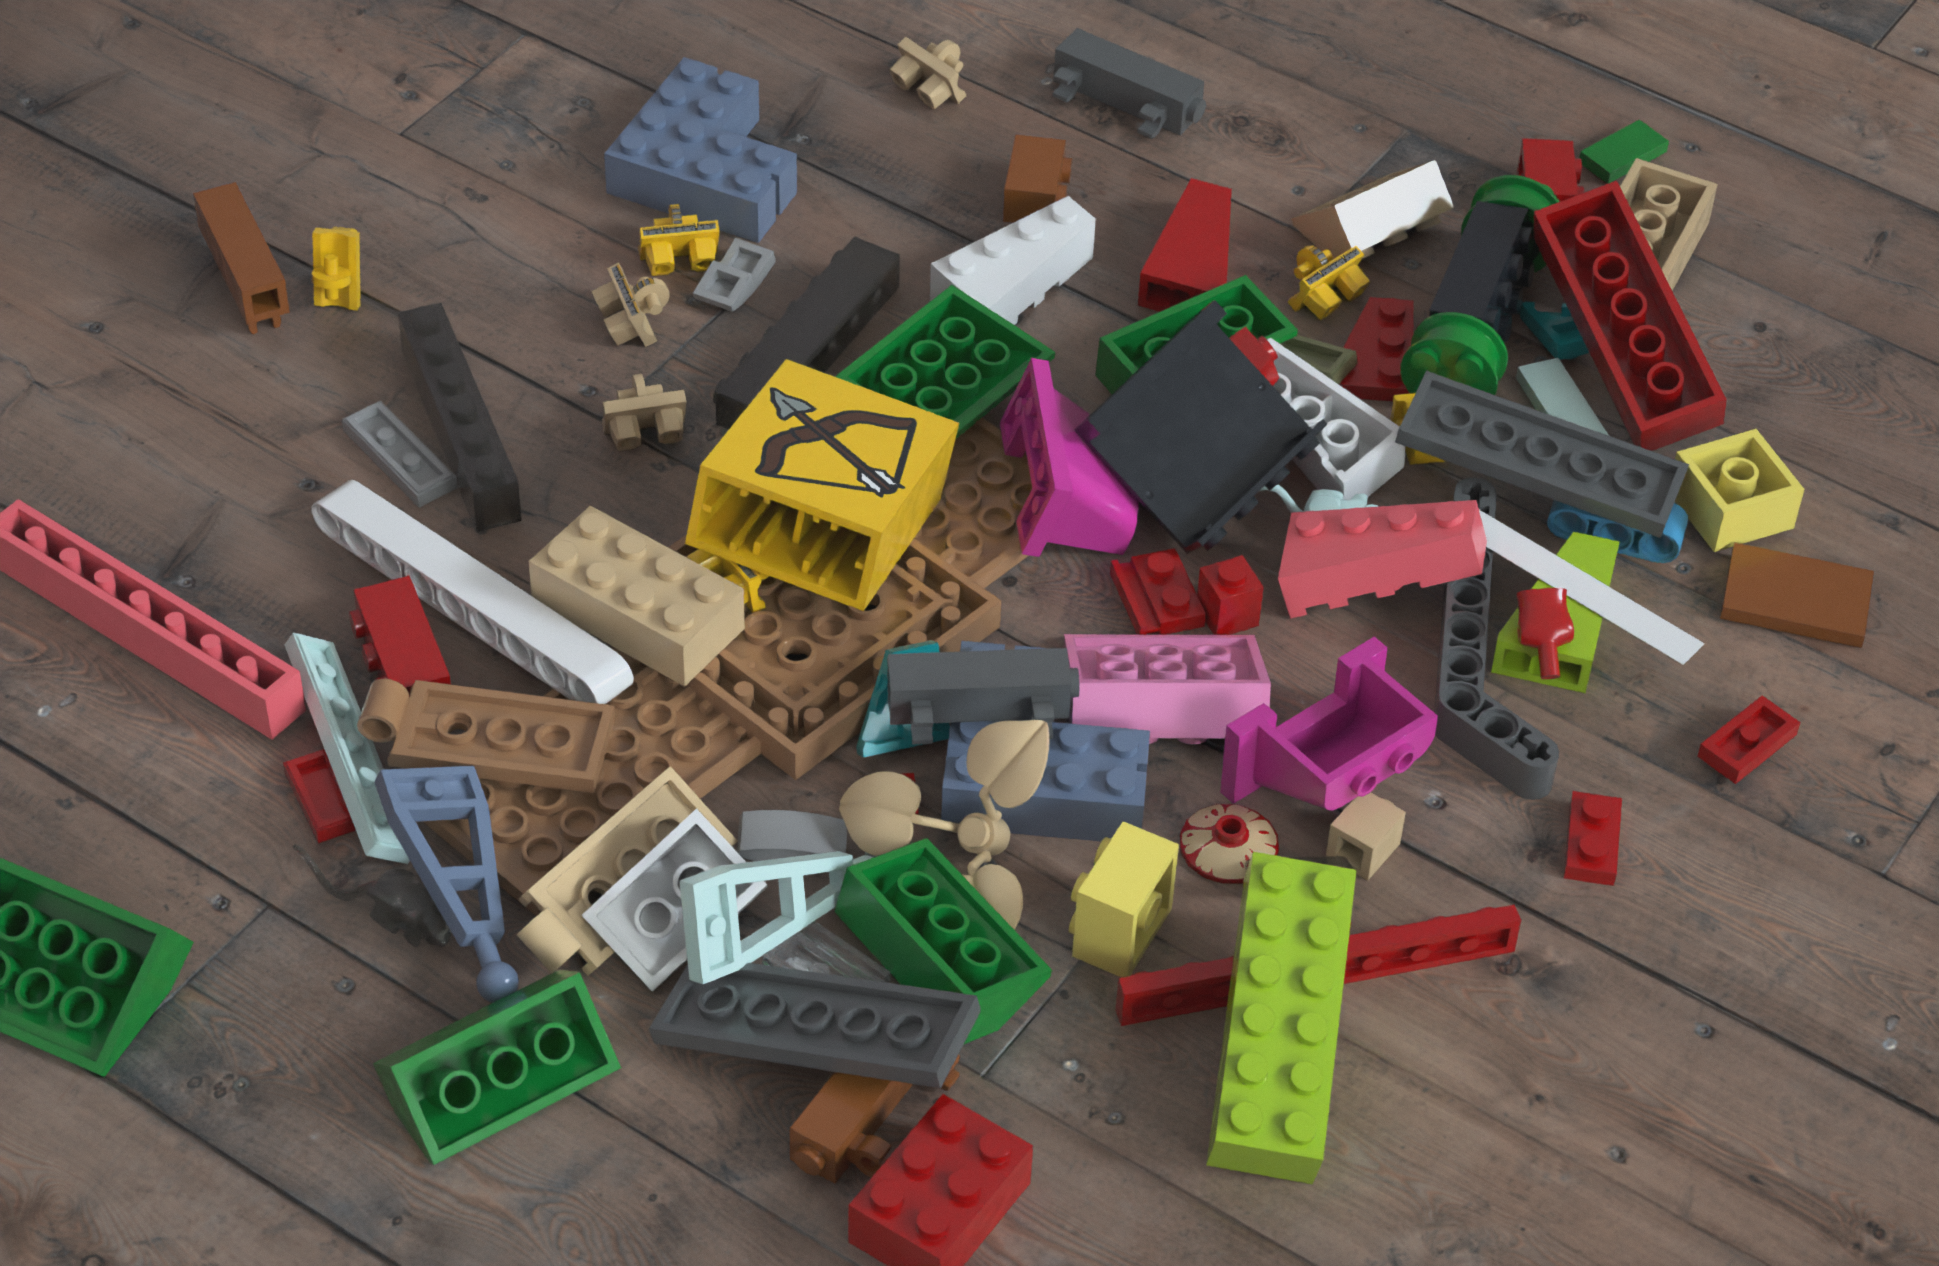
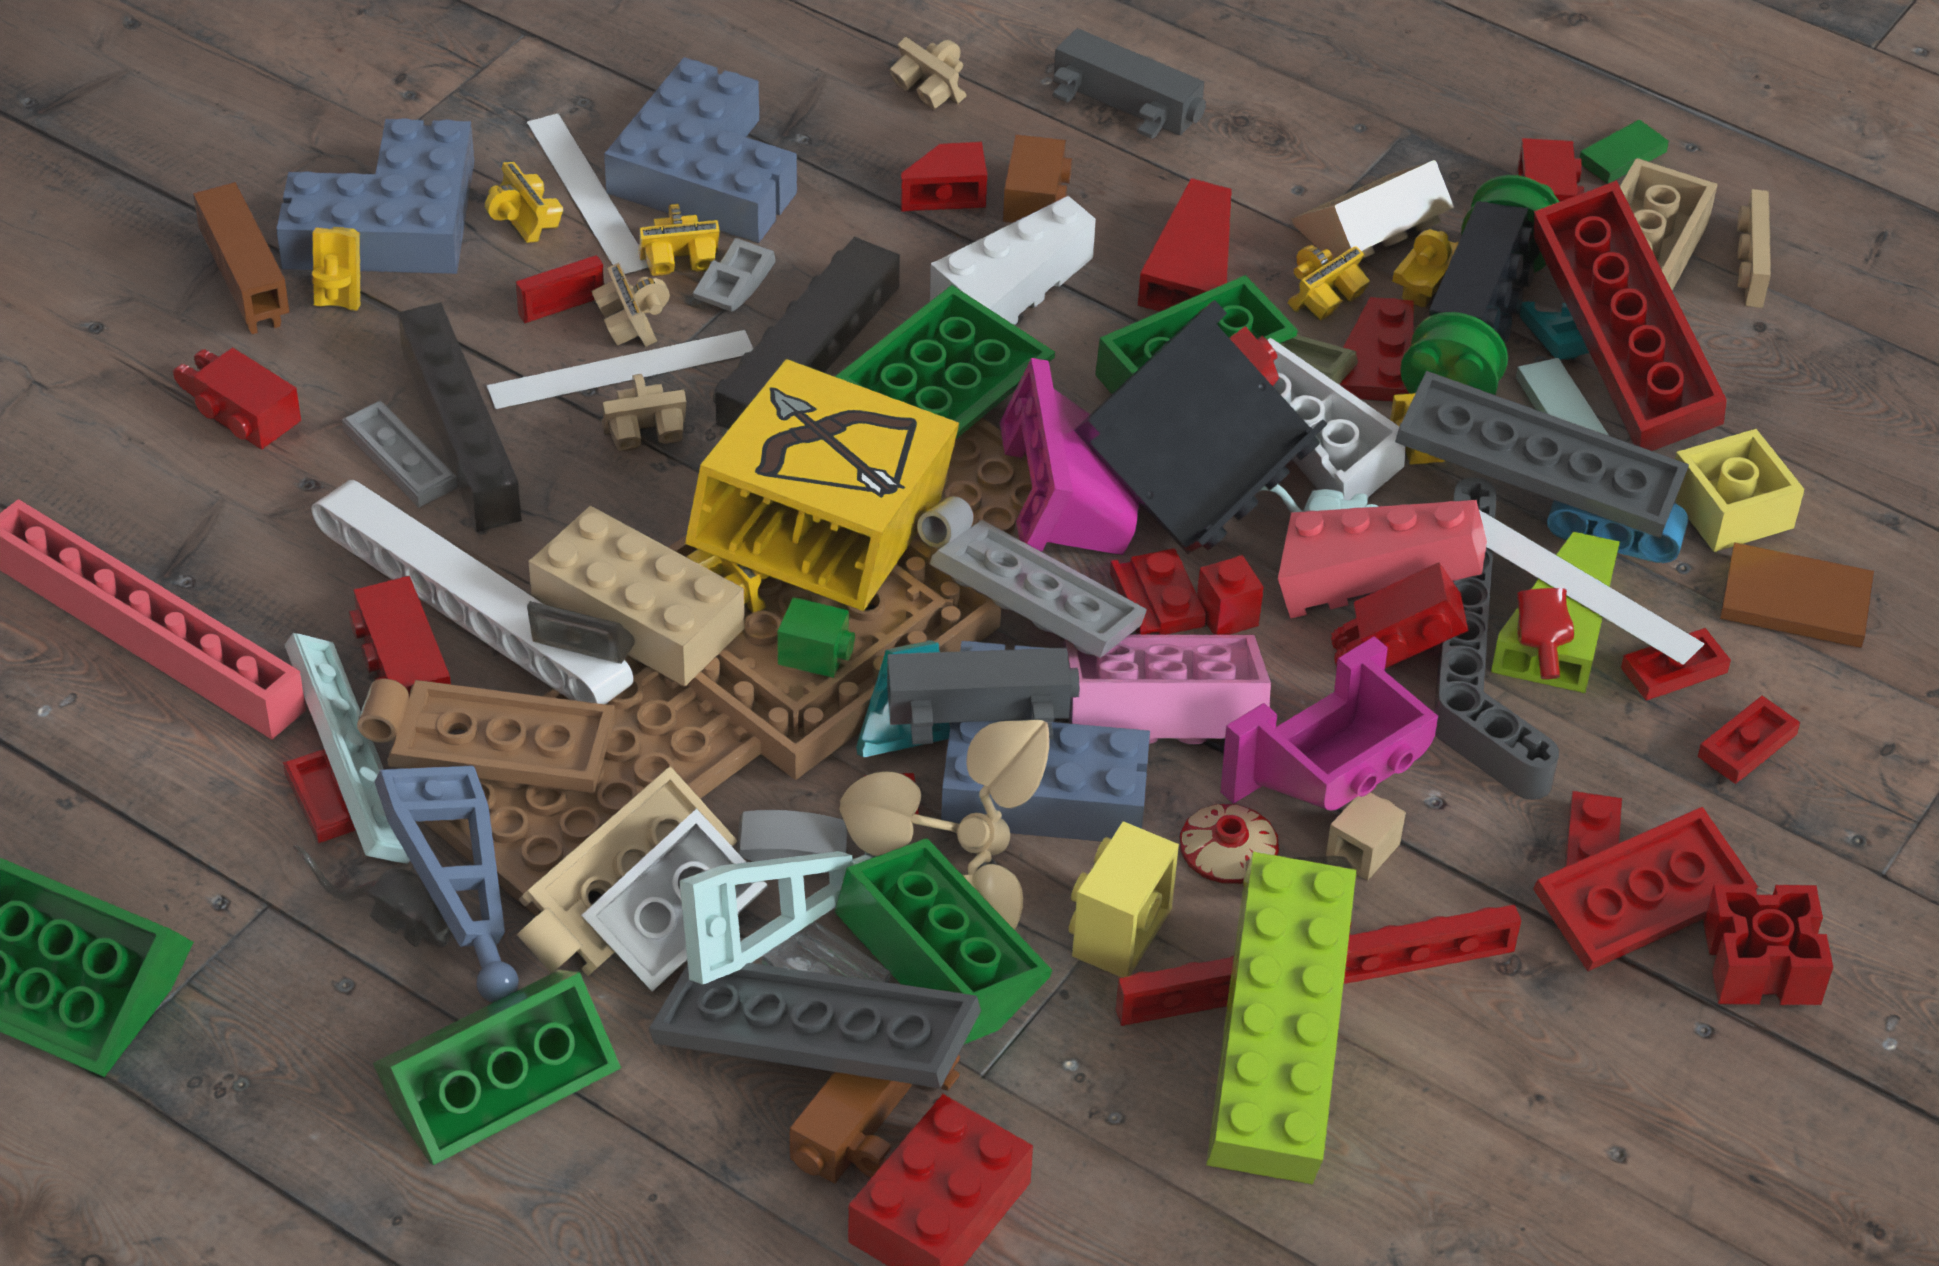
none -> red hinge [172,347,301,450]
none -> sand blue piece [277,118,474,274]
none -> yellow hips [485,162,563,242]
none -> white sticker [487,330,755,409]
none -> red tile [516,255,604,324]
none -> white sticker [527,113,648,274]
none -> clear smoke slope [527,601,635,664]
none -> green brick [777,597,855,678]
none -> red slope [900,142,987,212]
none -> light grey hinge [917,496,1147,658]
none -> red hinge [1331,562,1468,669]
none -> yellow hips [1392,229,1459,307]
none -> red plate [1533,806,1758,972]
none -> red plate [1621,628,1731,701]
none -> red brick [1703,884,1834,1005]
none -> tan plate [1737,189,1771,308]

